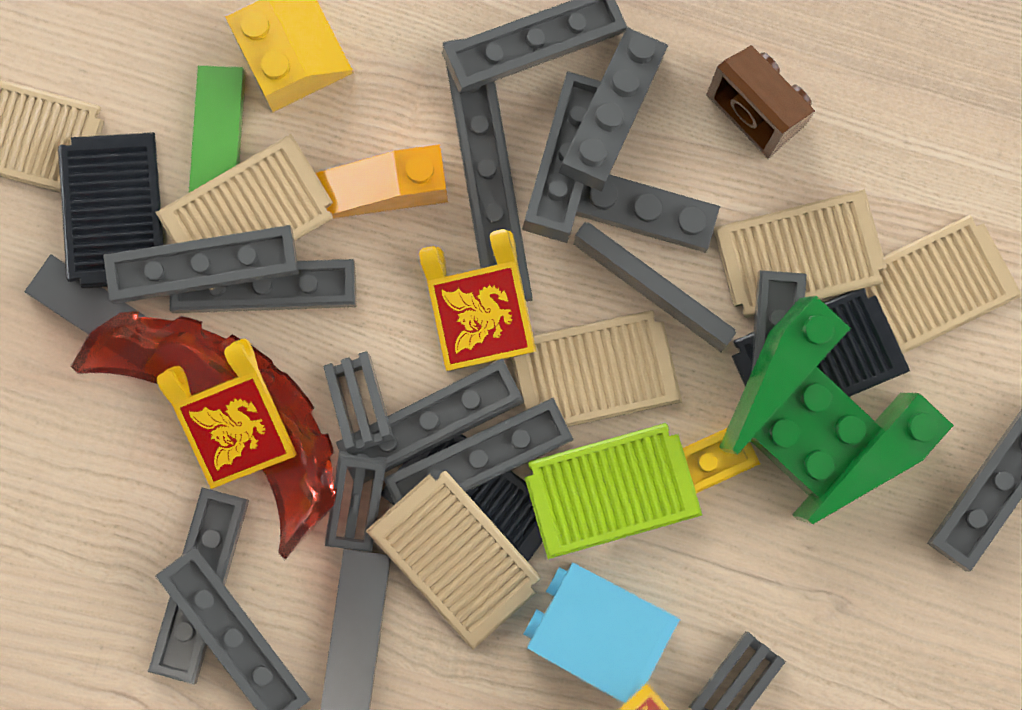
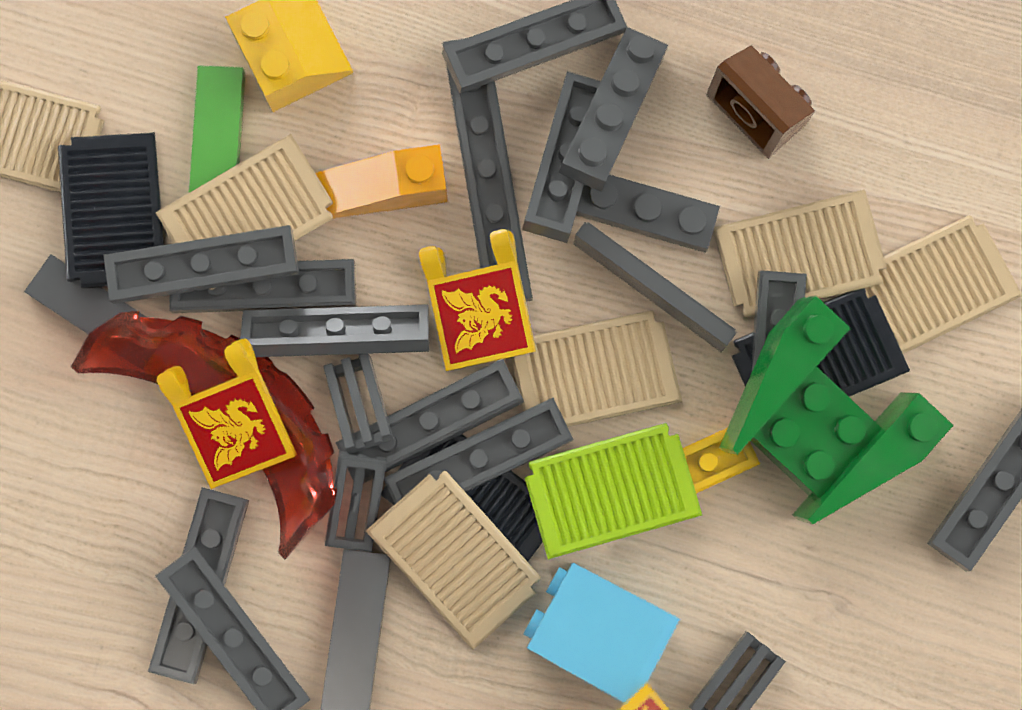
none -> dark grey plate [240,304,429,357]

